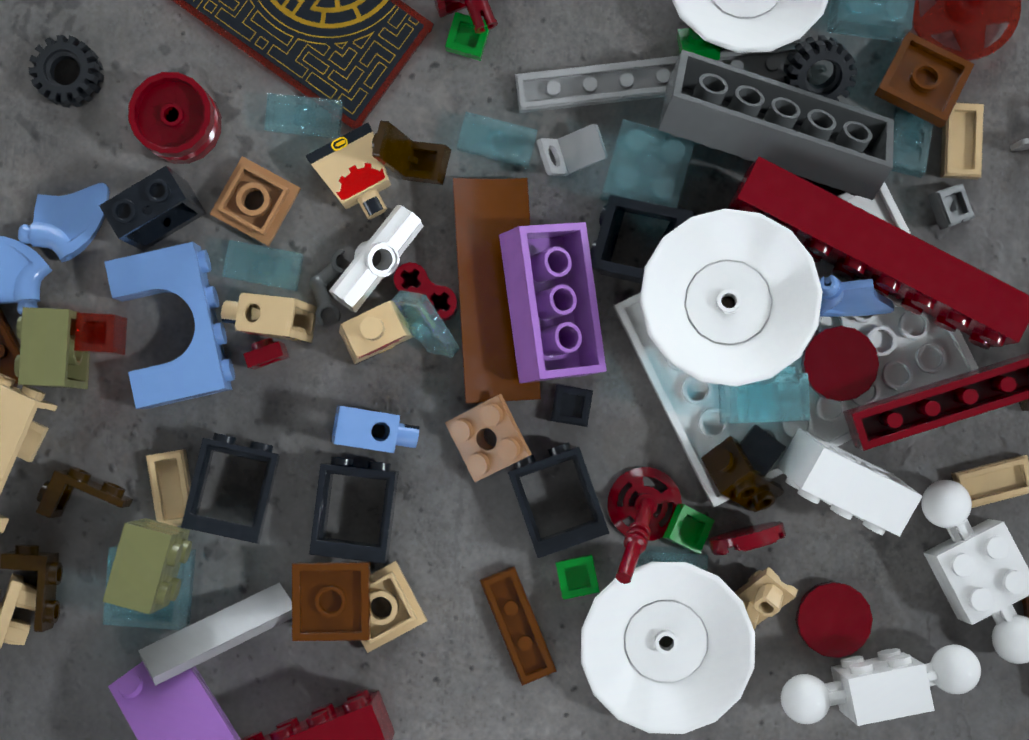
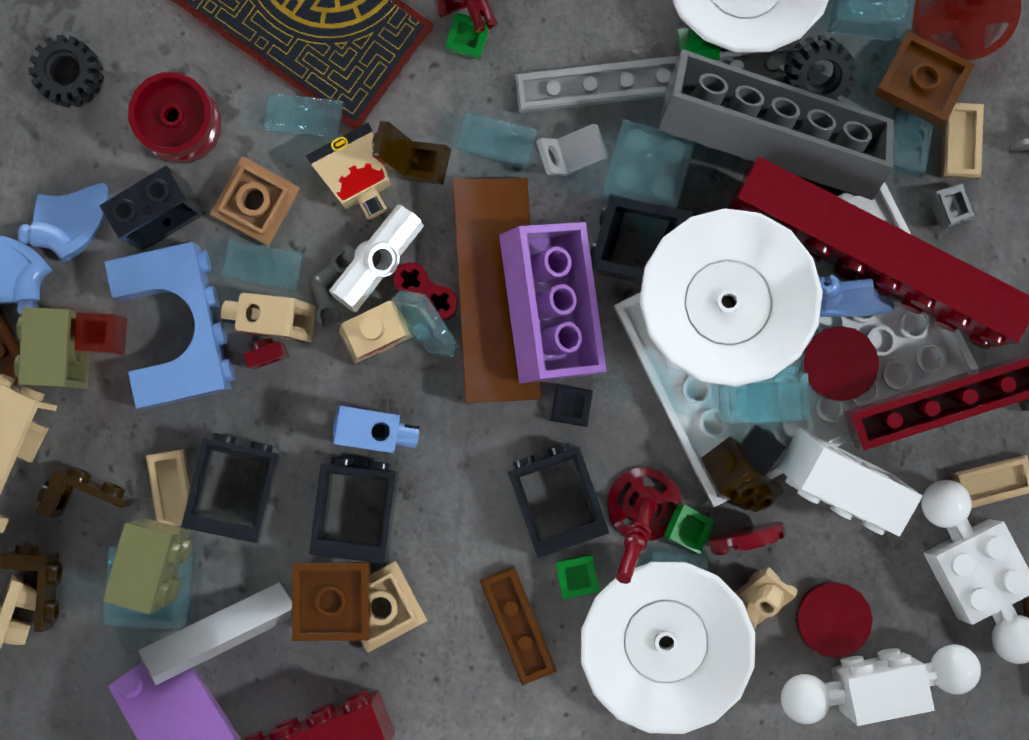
medium nougat piece [445,394,532,482] -> none

